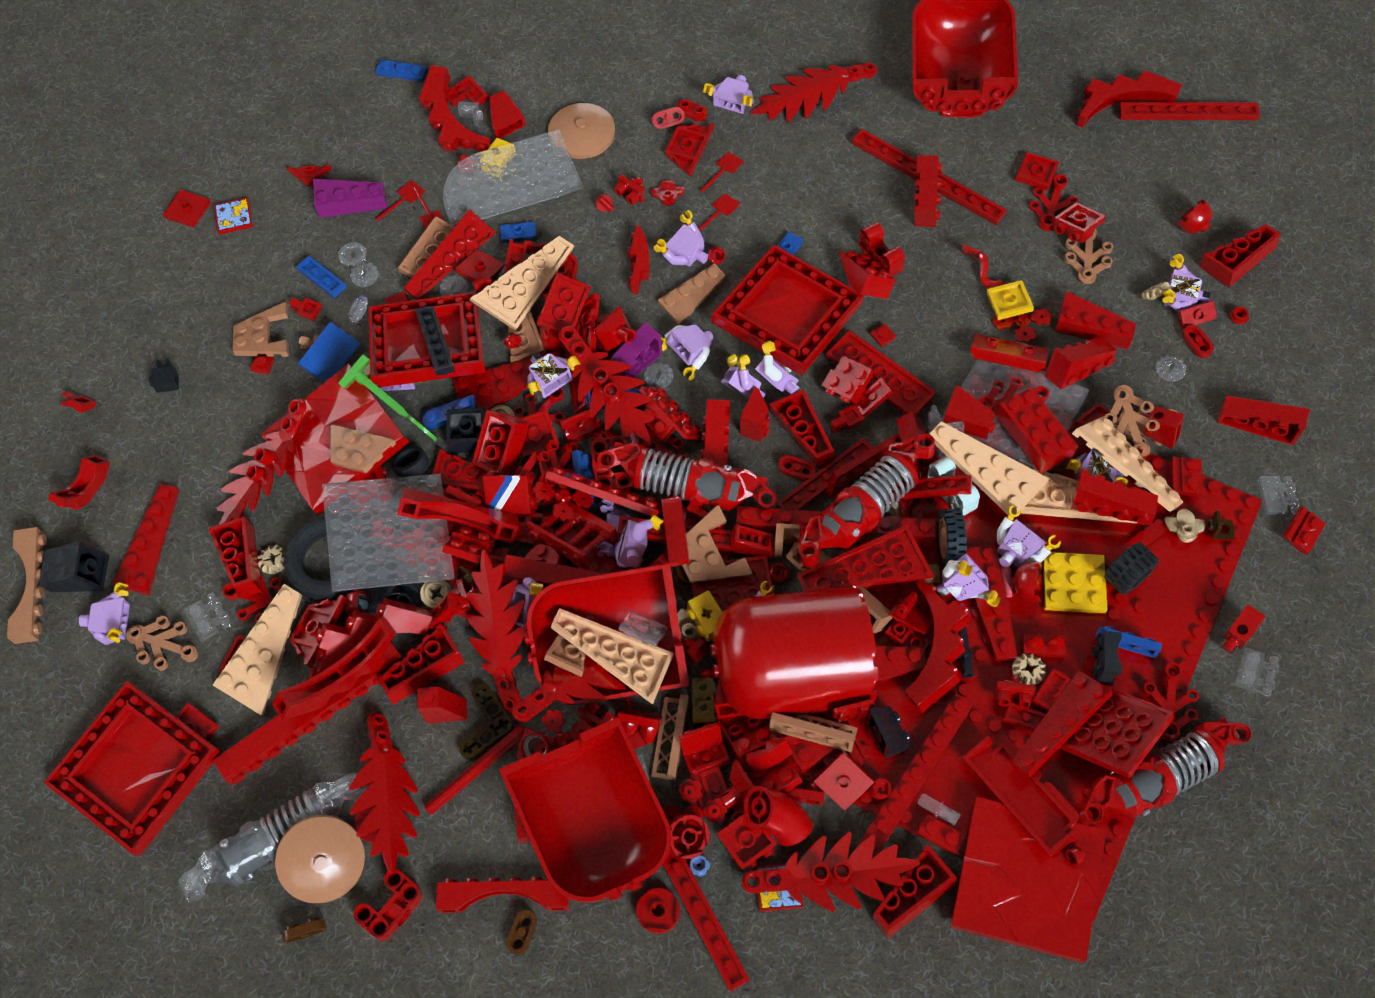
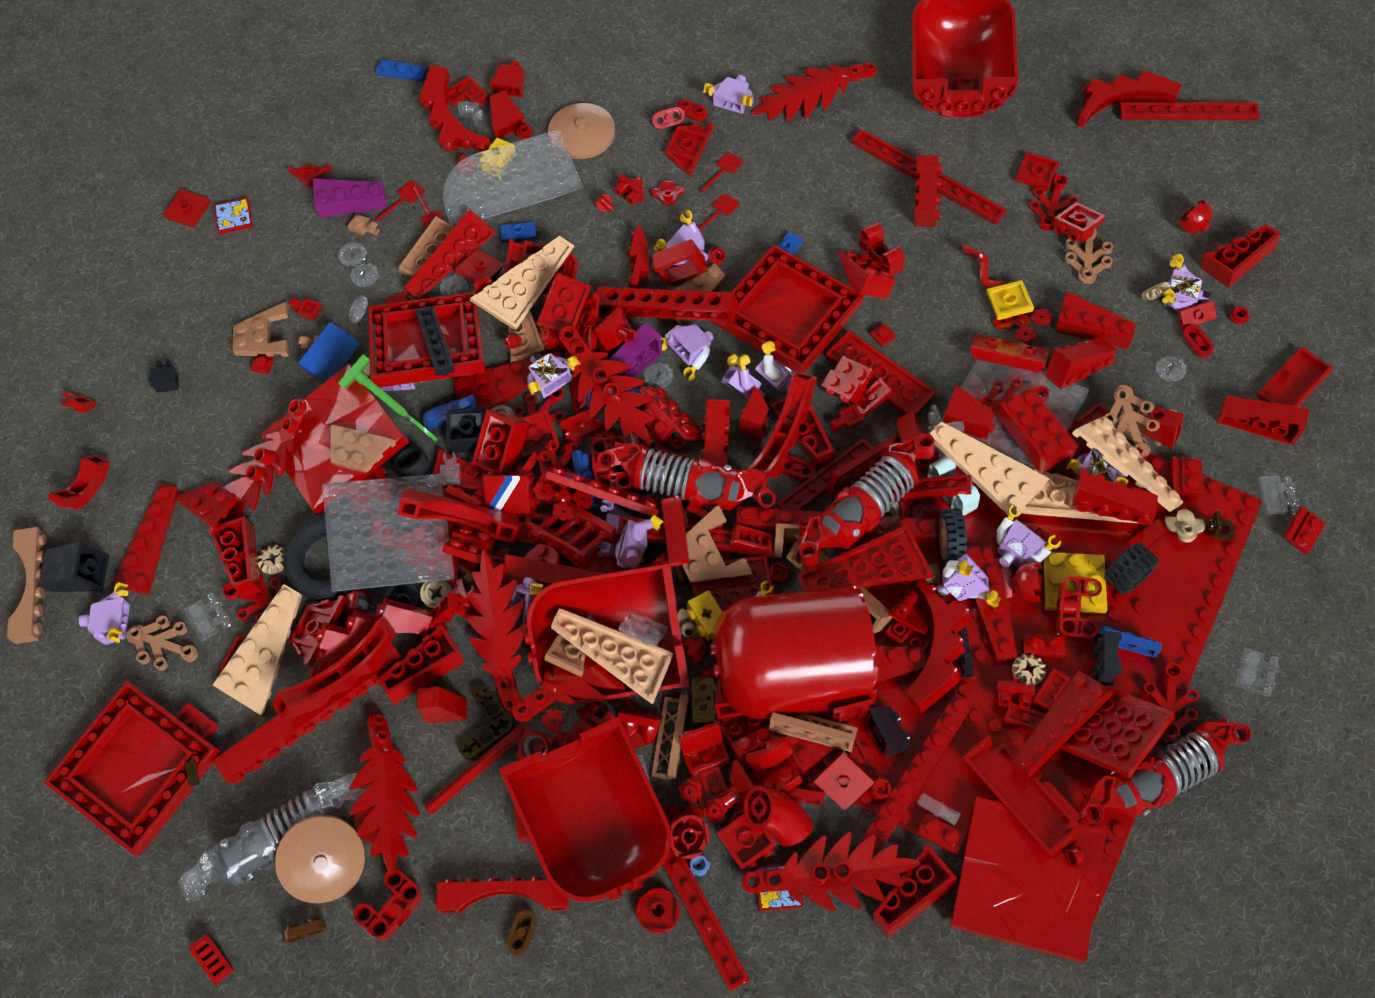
blue plate [296,256,347,298] -> none
red torso [1222,604,1266,654] -> none
none -> red wing [175,481,237,531]
none -> dark brown piece [185,760,200,787]
none -> red slope [188,934,234,986]
none -> nougat plate [347,214,380,235]
none -> clear plate [440,452,461,486]
none -> red torso [490,60,525,98]
none -> red plate [516,124,533,140]
none -> red brick [596,287,738,322]
none -> red window [652,239,708,286]
none -> red arch [746,372,817,482]
none -> red beam [1056,576,1102,638]
none -> red container [1256,347,1334,407]

